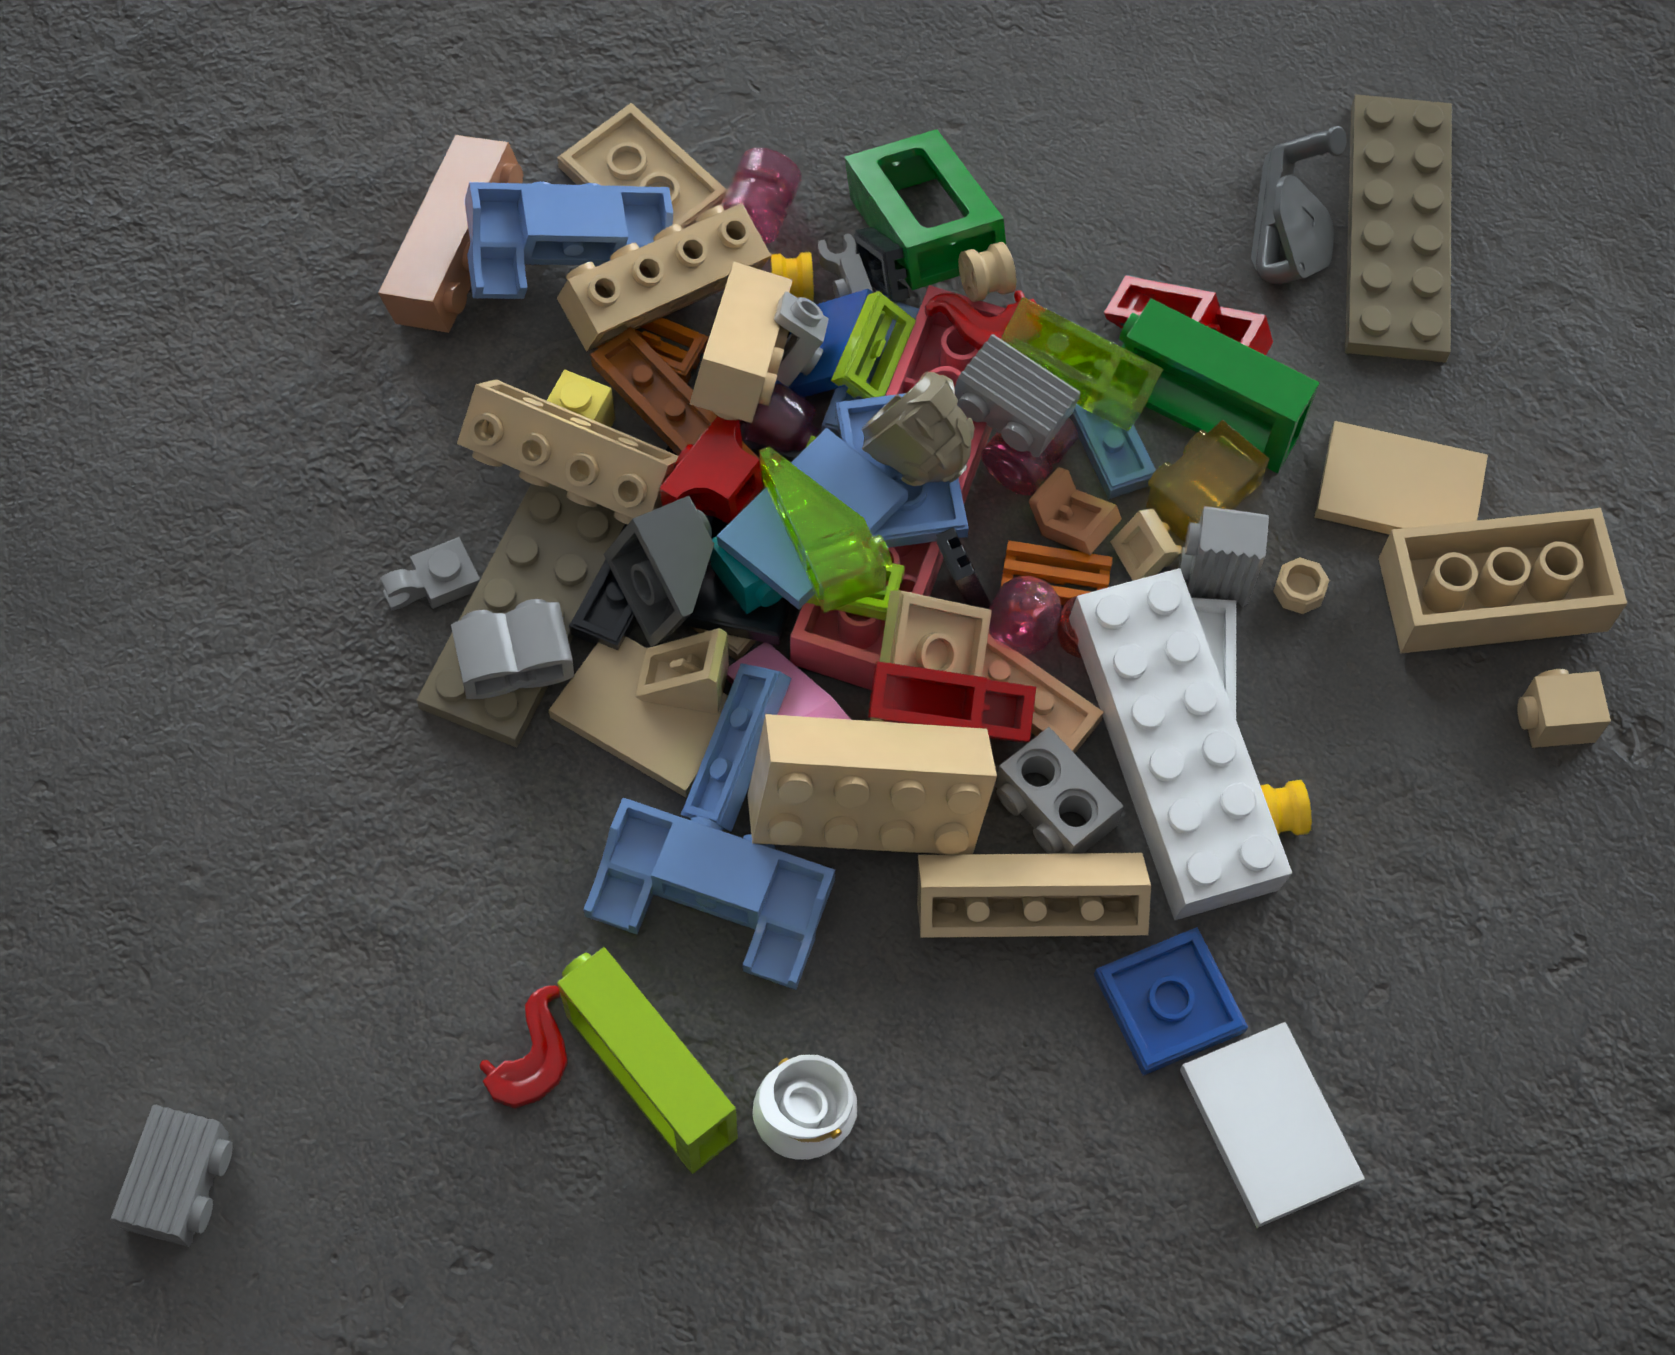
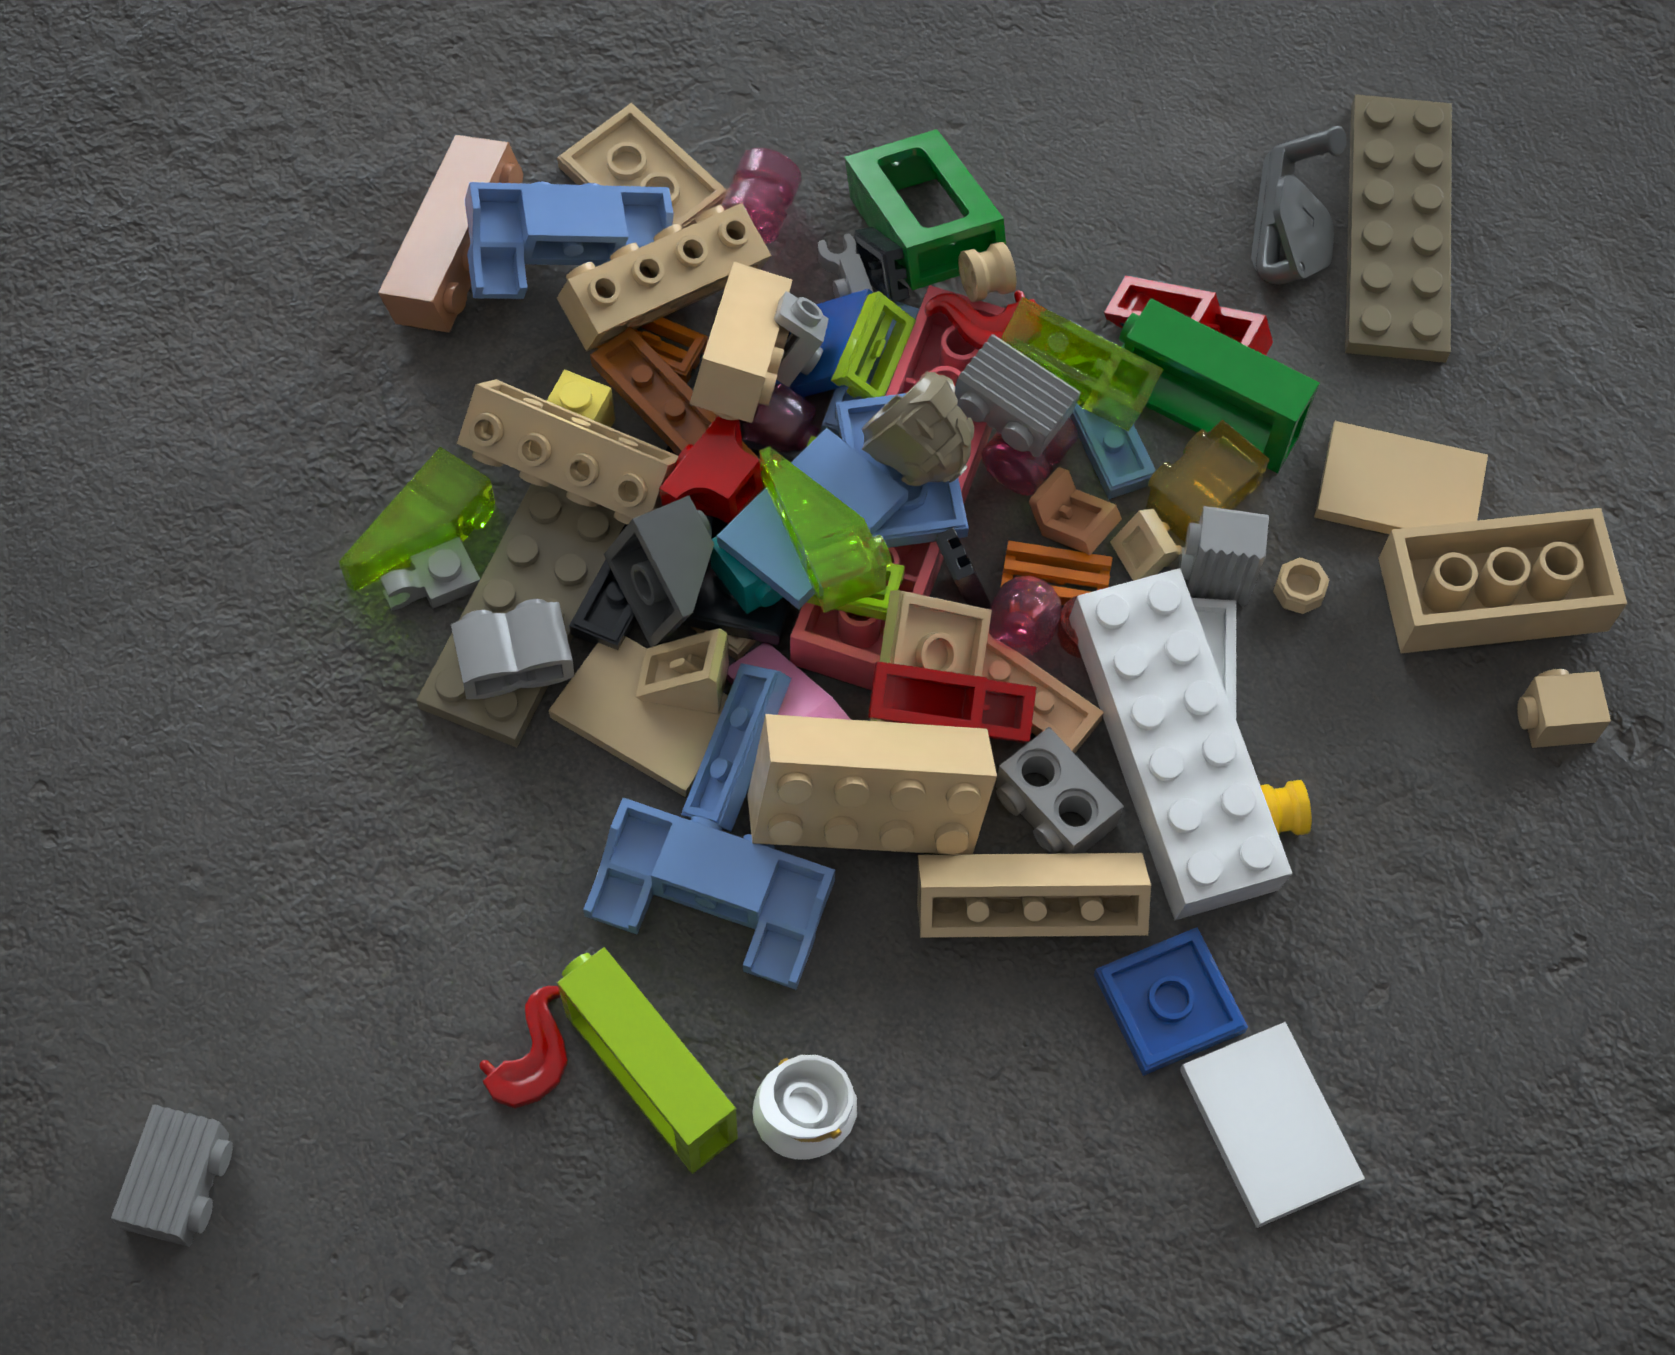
yellow wheel [770,252,814,302] -> none
none -> clear neon green slope [338,447,496,591]

